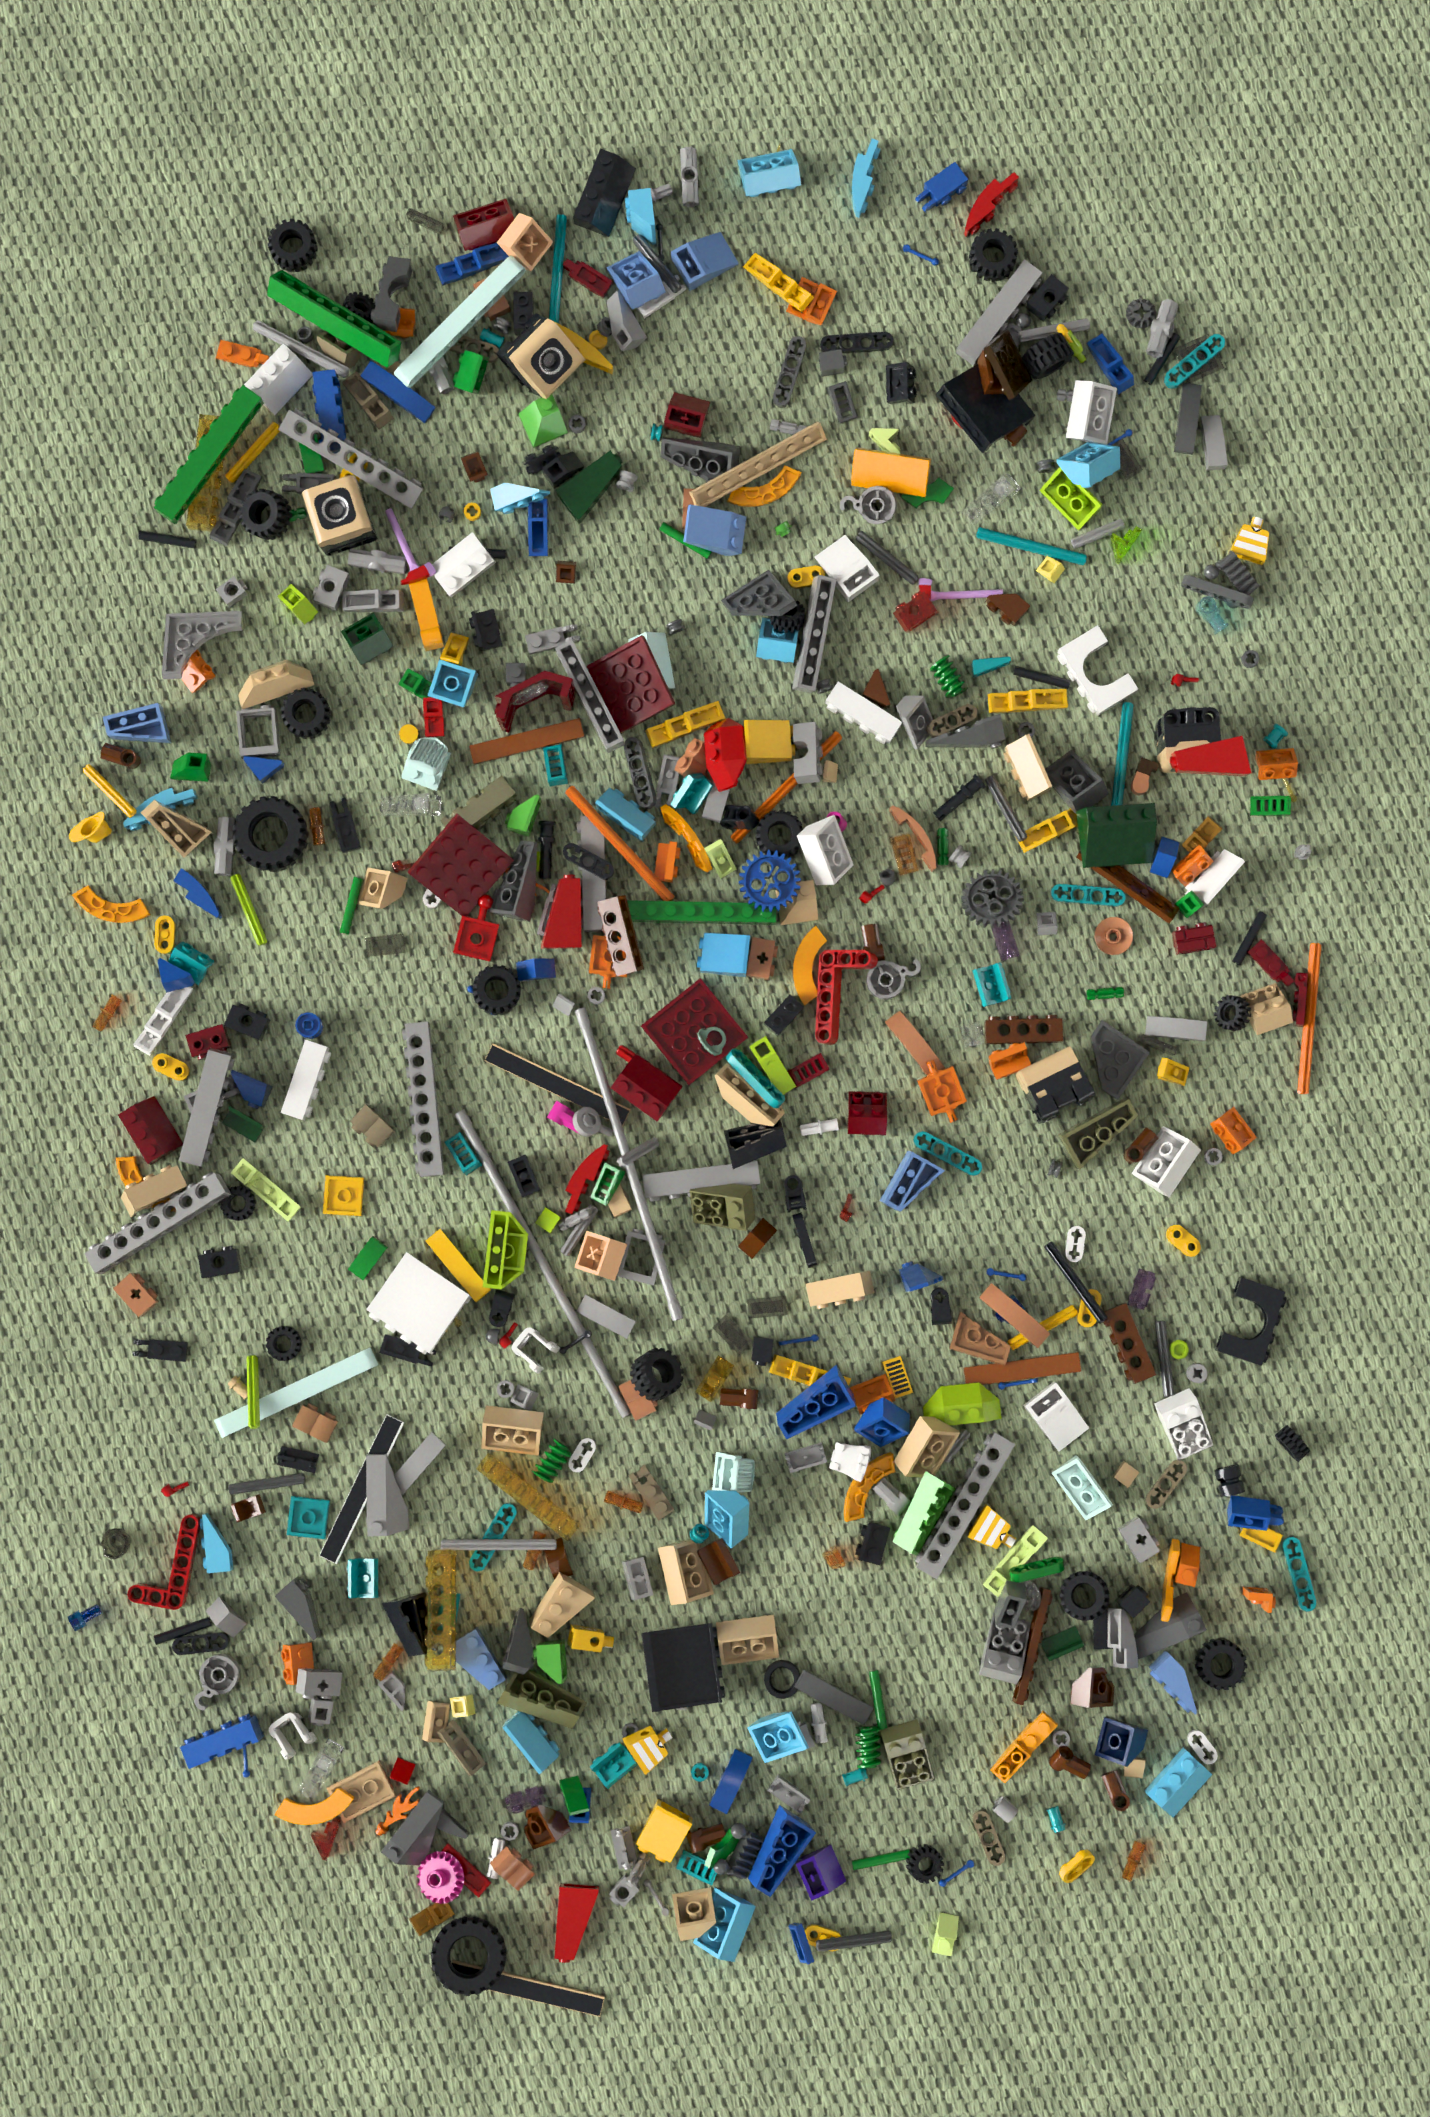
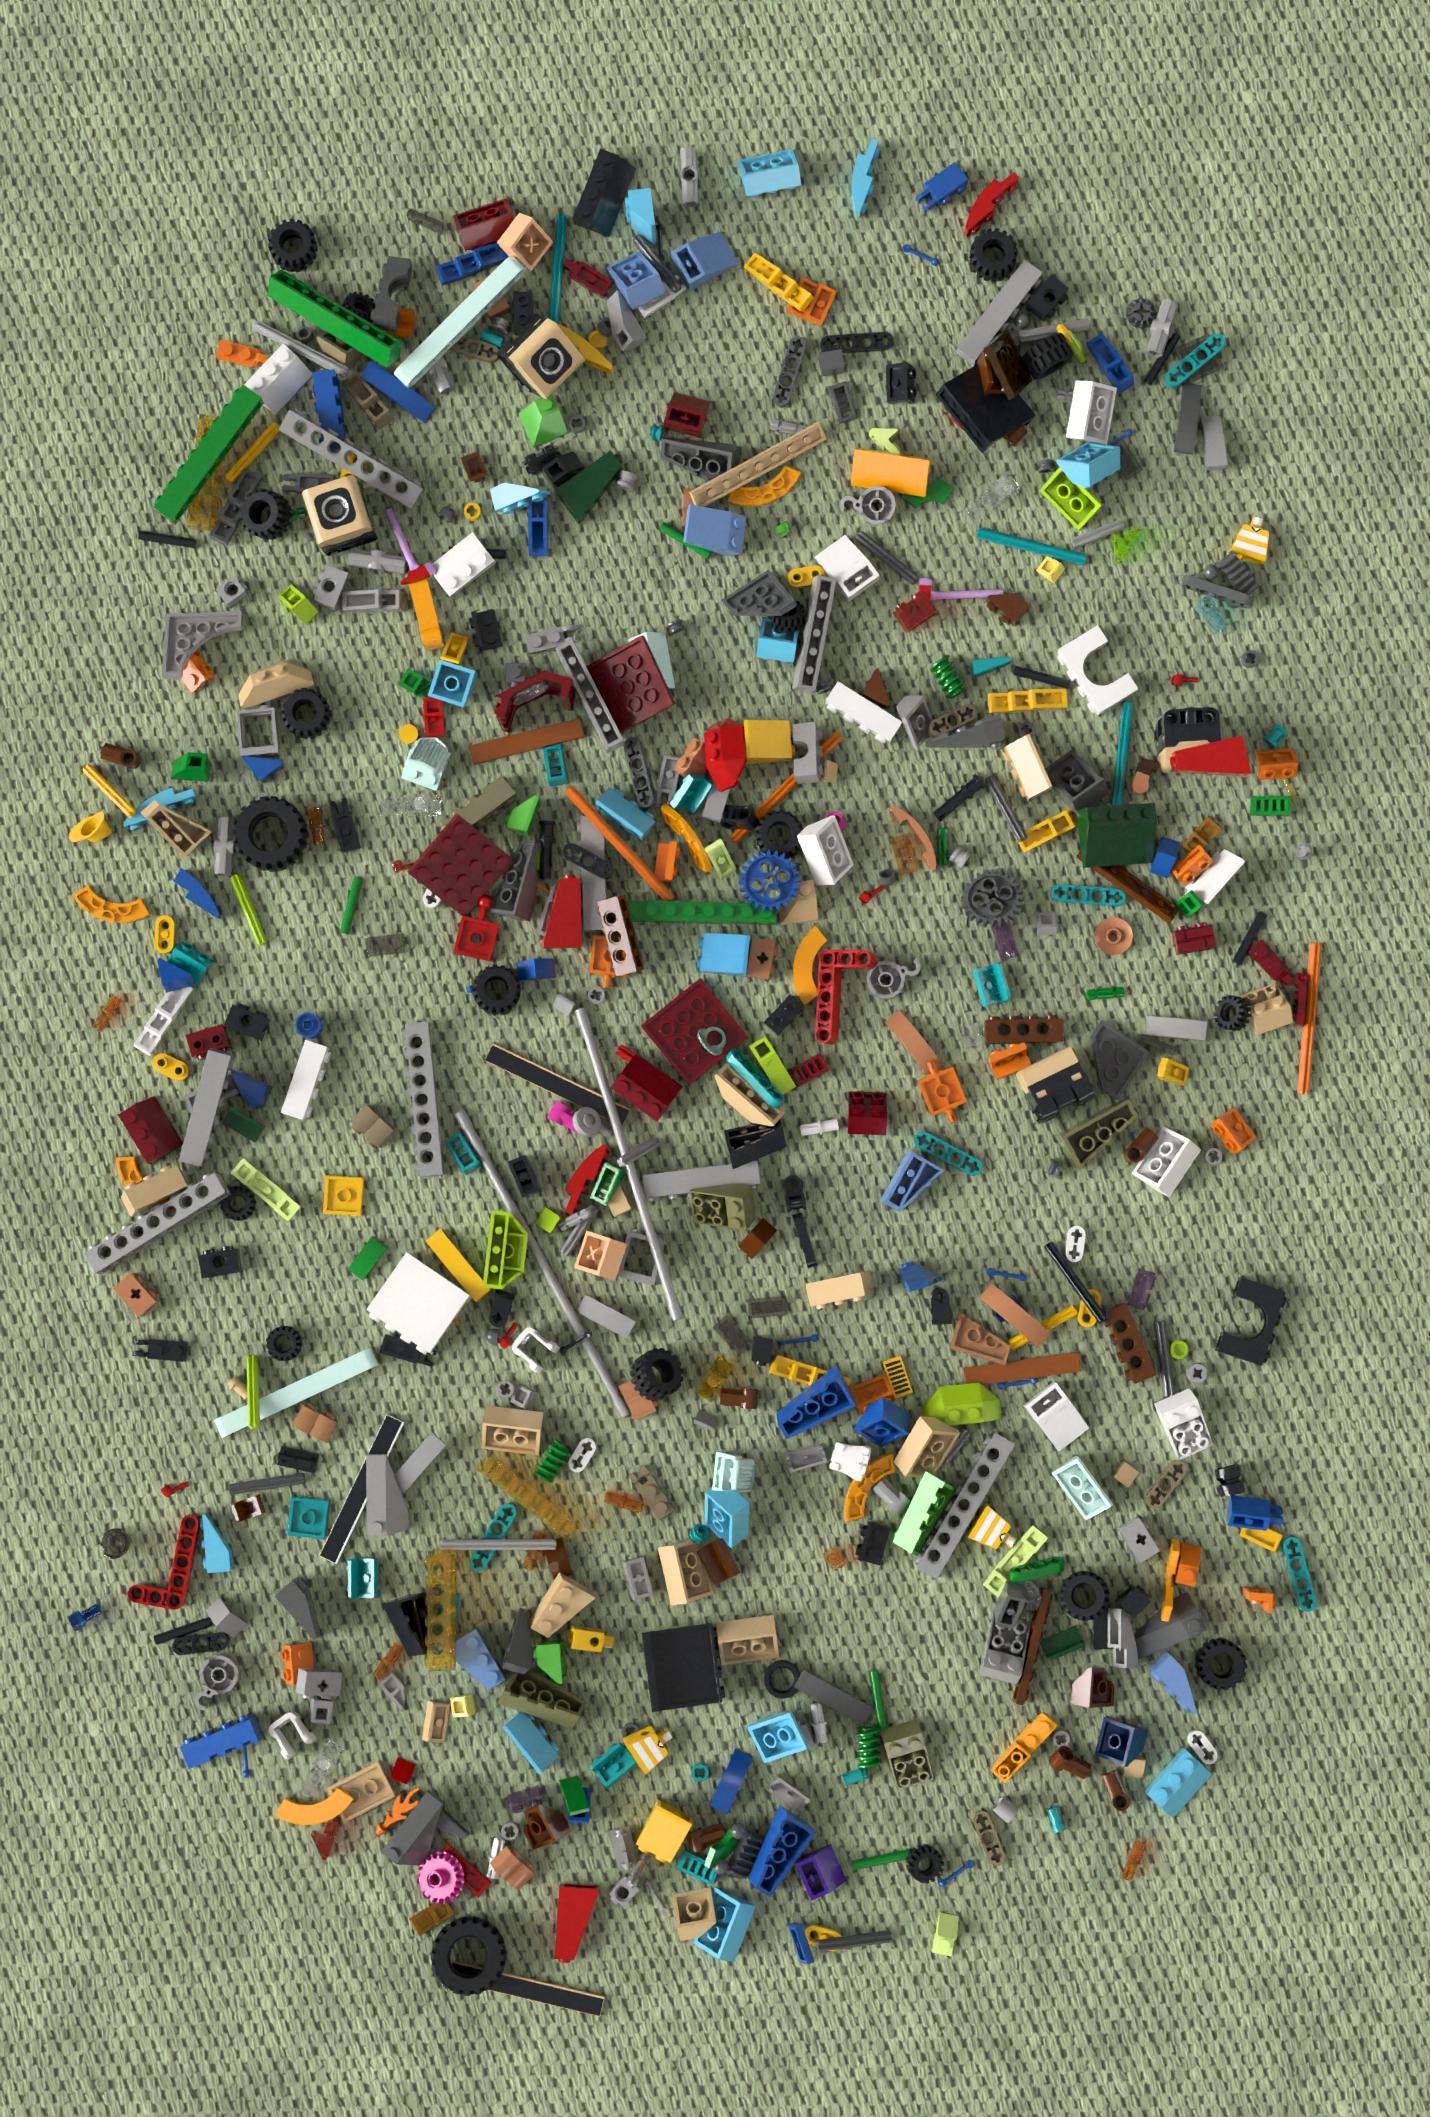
medium blue wedge [103,703,171,743] -> none
green slope [299,433,324,473] -> none
dark green slope [341,613,393,665] -> none
tan slope [357,868,408,909] -> none
dark tan plate [437,1720,486,1776] -> none
green slope [453,350,490,394] -> none
reddish brown slope [556,560,576,584] -> none
yellow slope [645,701,725,748] -> none
light grey axle [651,184,673,203] -> none
clear red hand [840,1194,853,1222] -> none
reddish brown piece [861,924,885,963] -> none
yellow plate [1059,1850,1095,1883] -> none
yellow plate [1166,1225,1201,1257] -> none
black tyre [1275,1425,1310,1462] -> none

